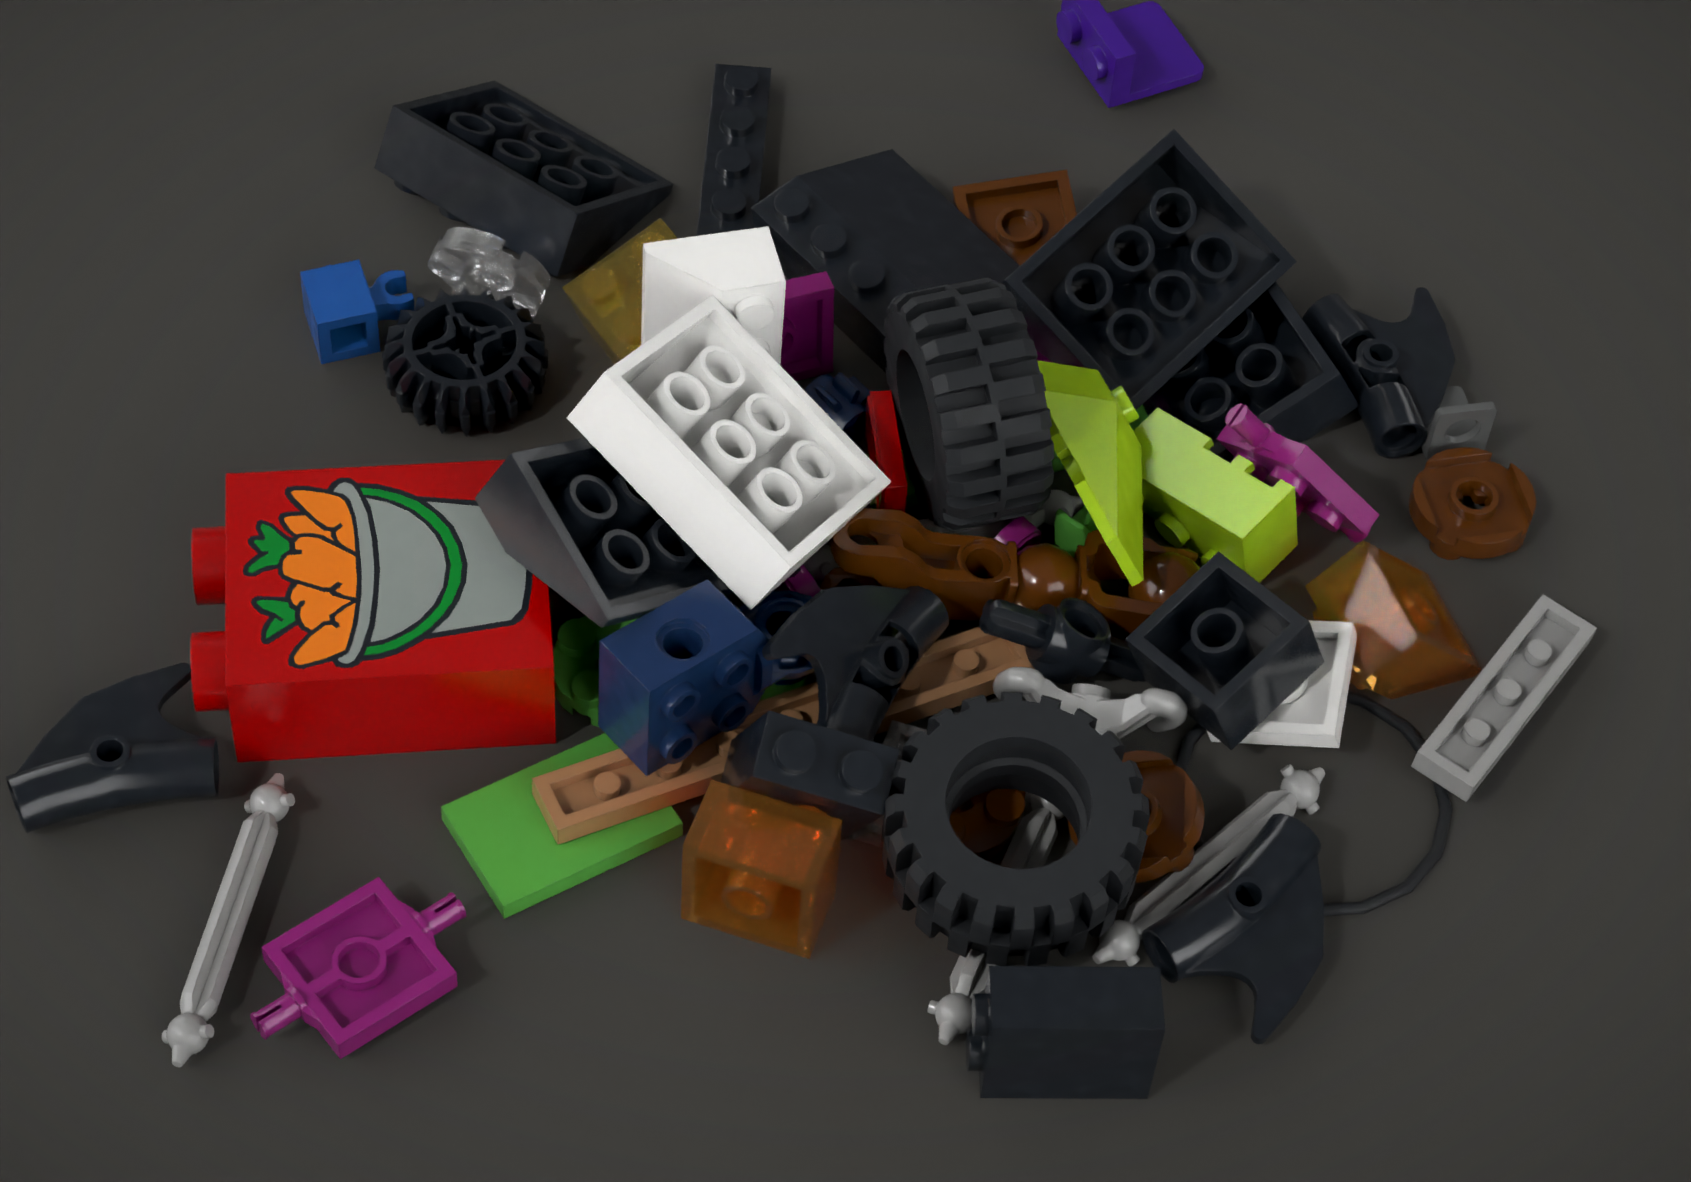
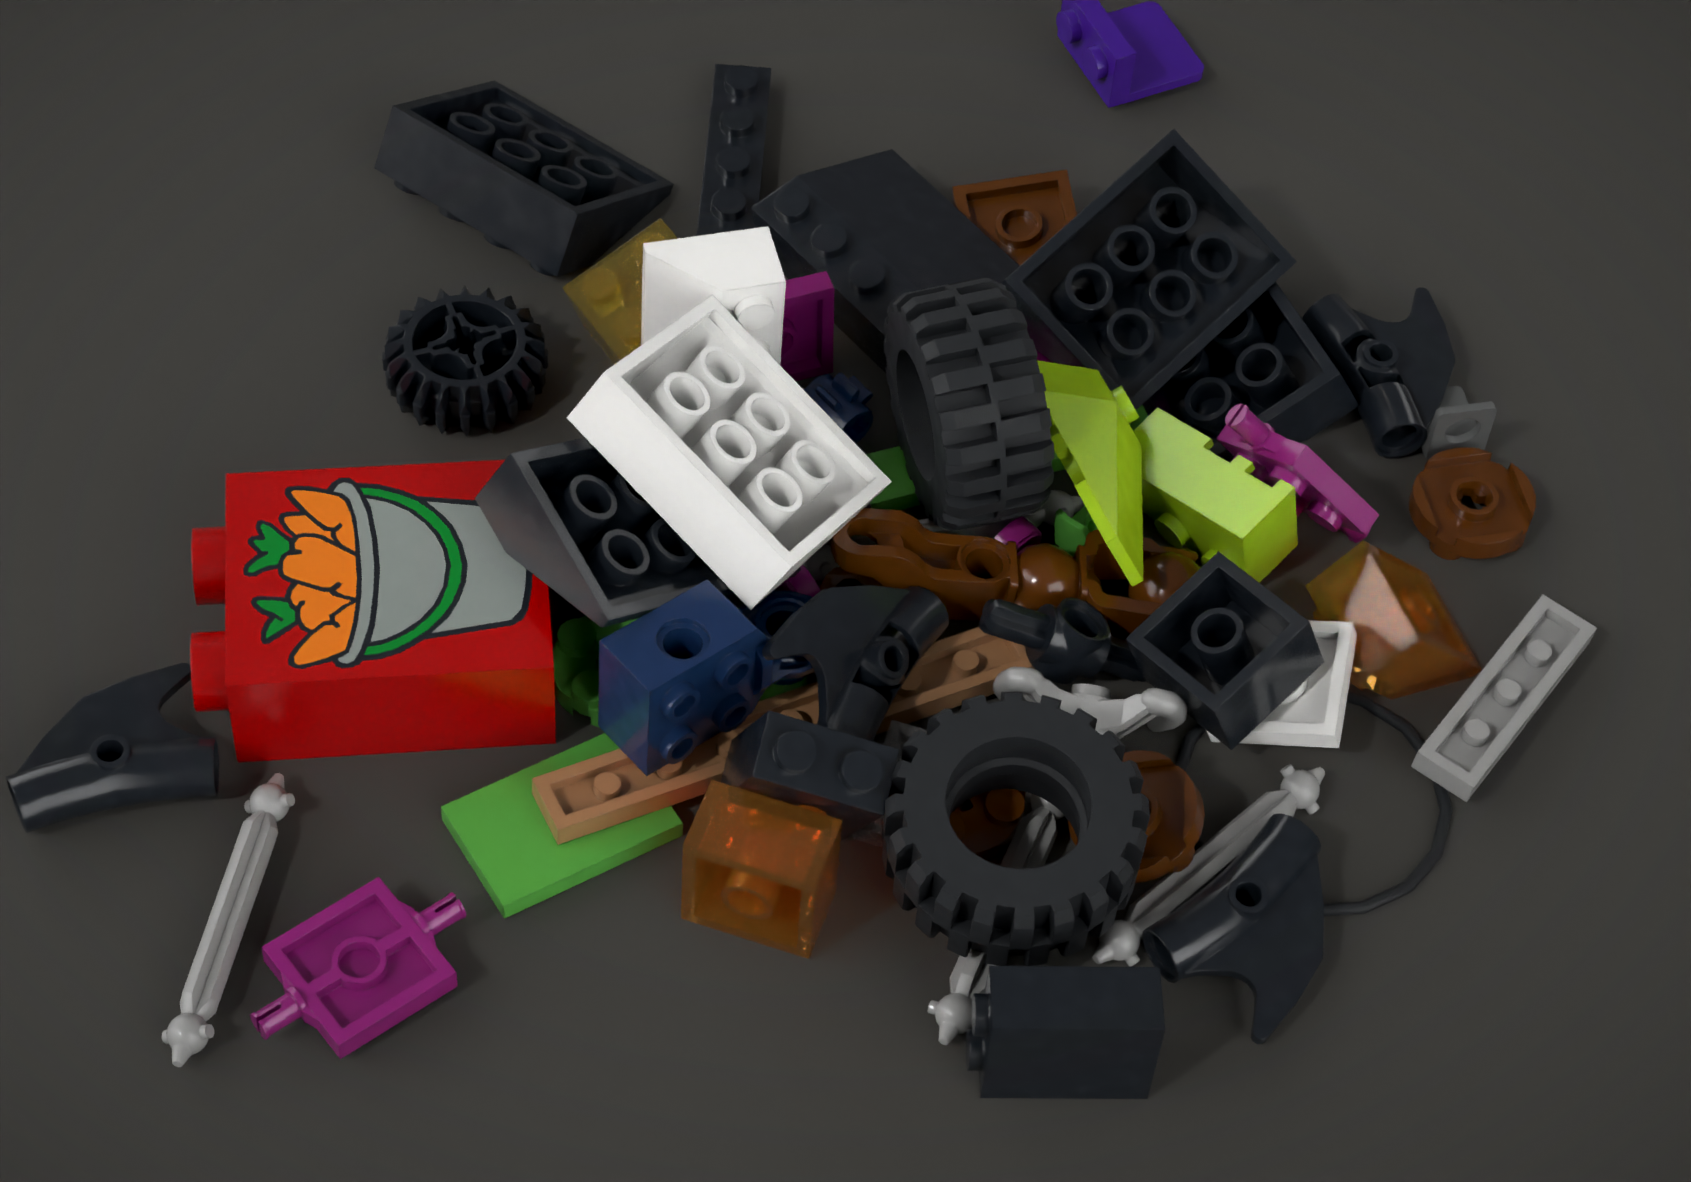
blue brick [300,259,414,364] -> none
clear plate [427,227,551,319] -> none
red tile [864,390,908,512] -> none

